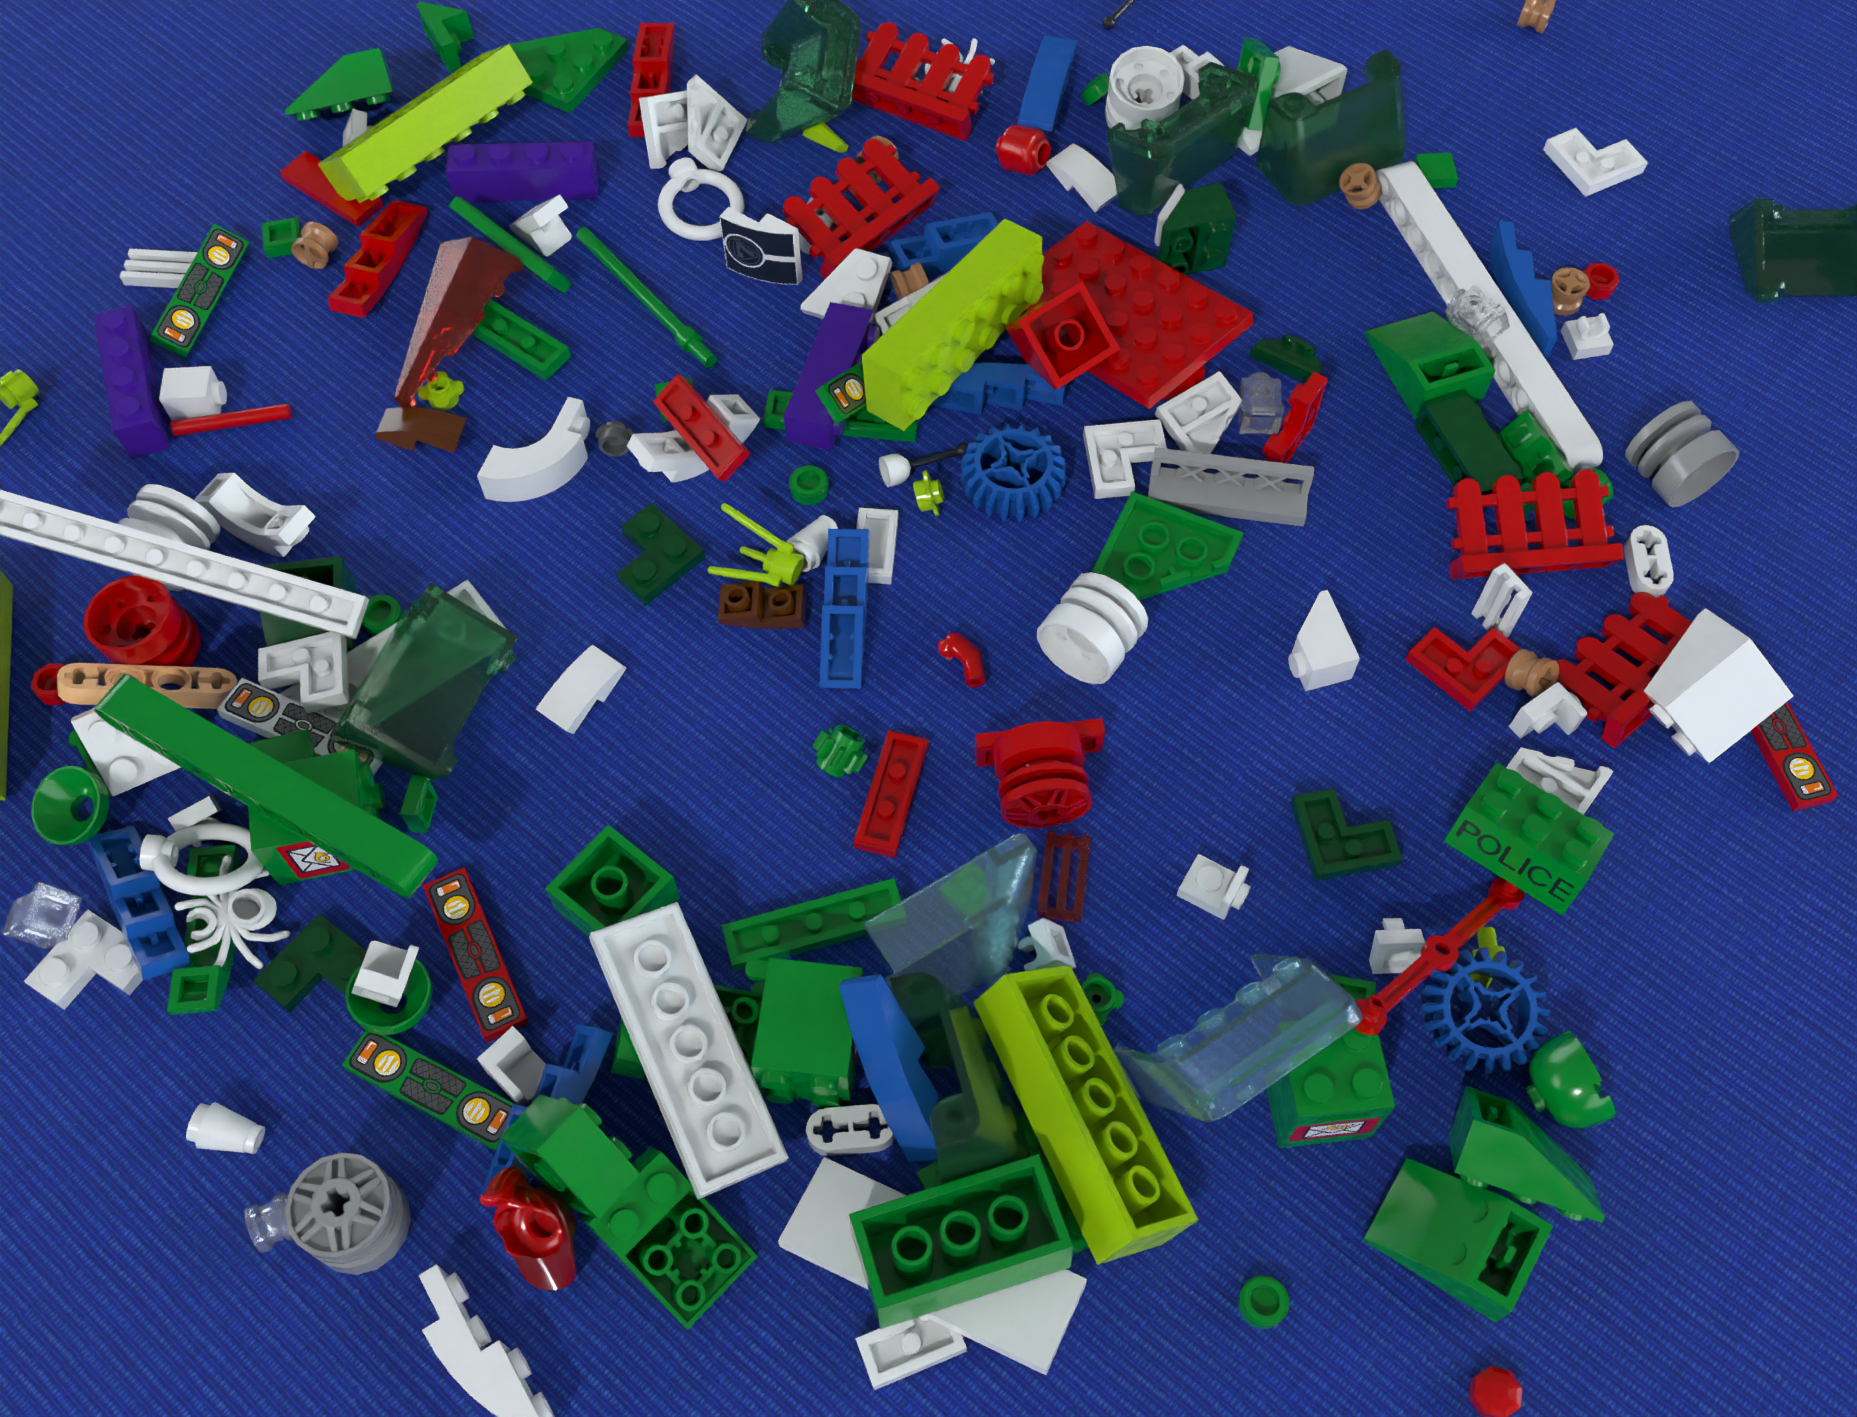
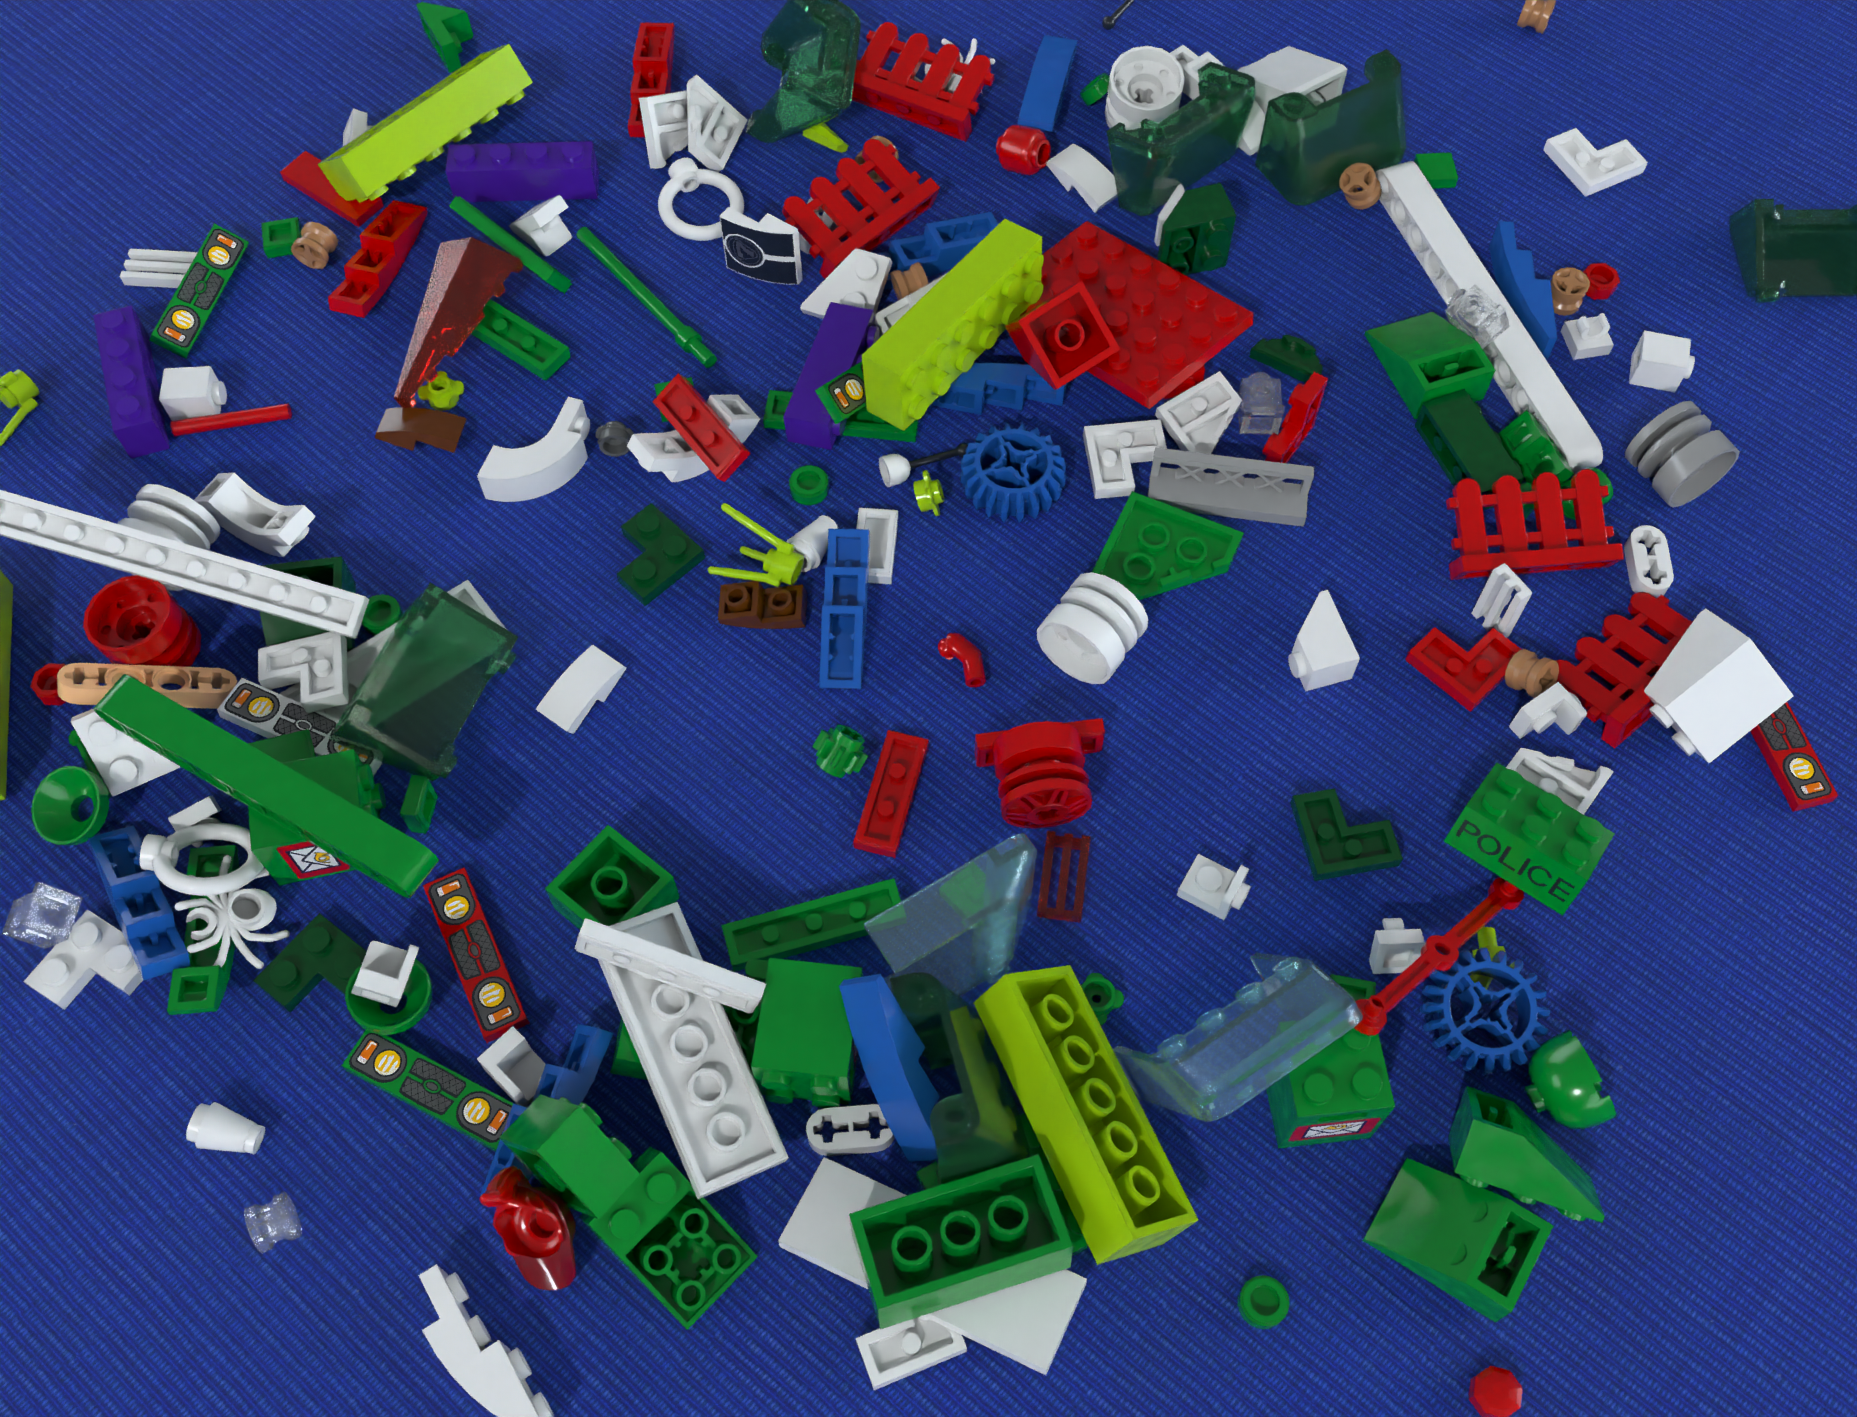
green slope [285,48,396,121] -> none
light grey wheel [285,1152,411,1275] -> none
green plate [509,28,629,114] -> none
white tile [1017,918,1076,971] -> none
green plate [1236,37,1281,131] -> none
none -> white tile [574,918,766,1014]
none -> white brick [1629,330,1695,393]

